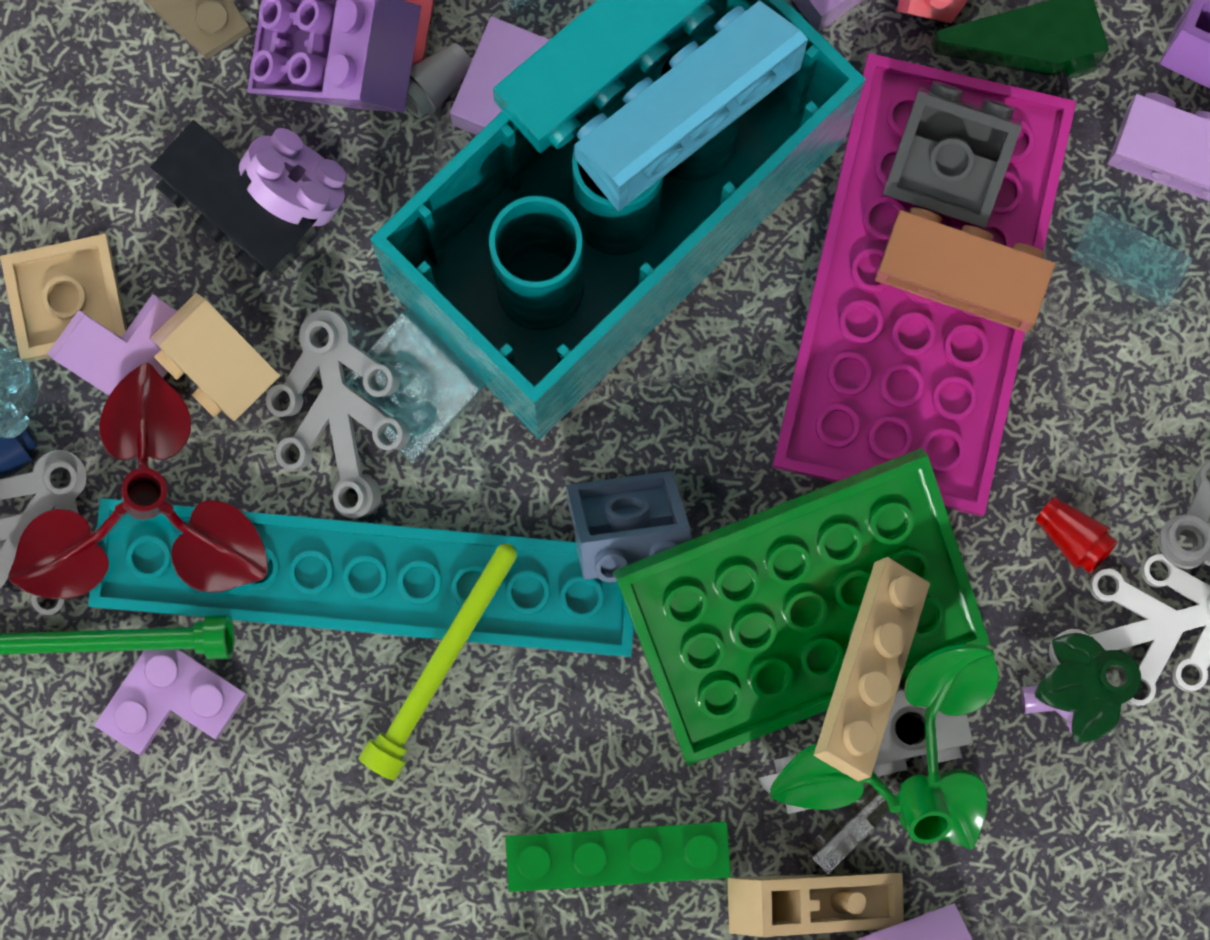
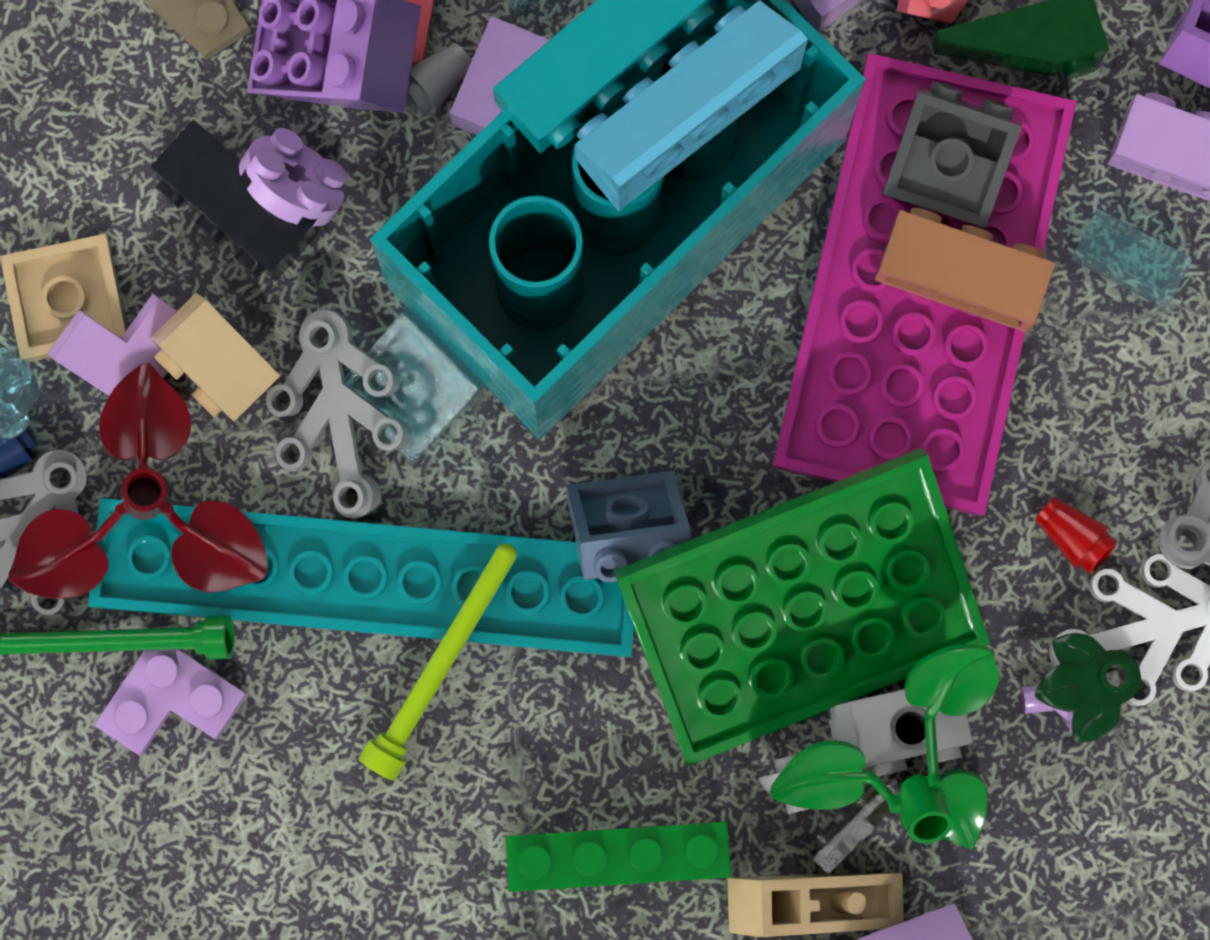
tan plate [813,557,930,781] -> none

